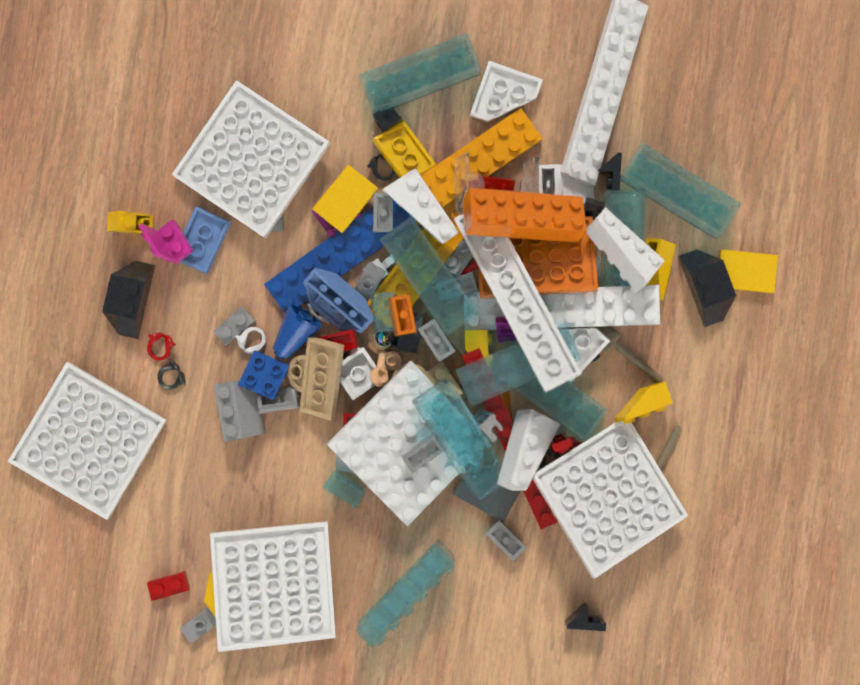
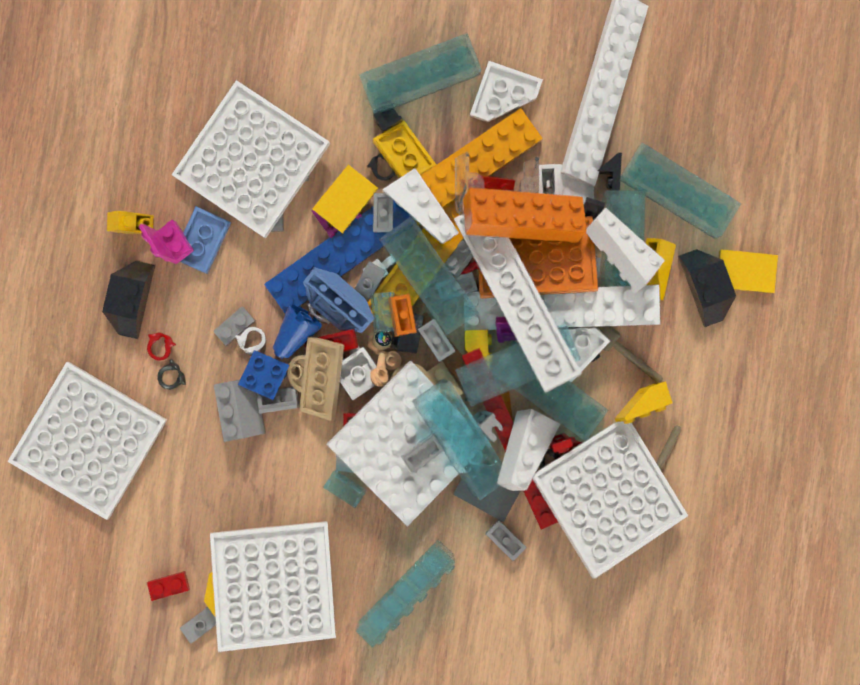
black slope [565,603,606,631] -> none

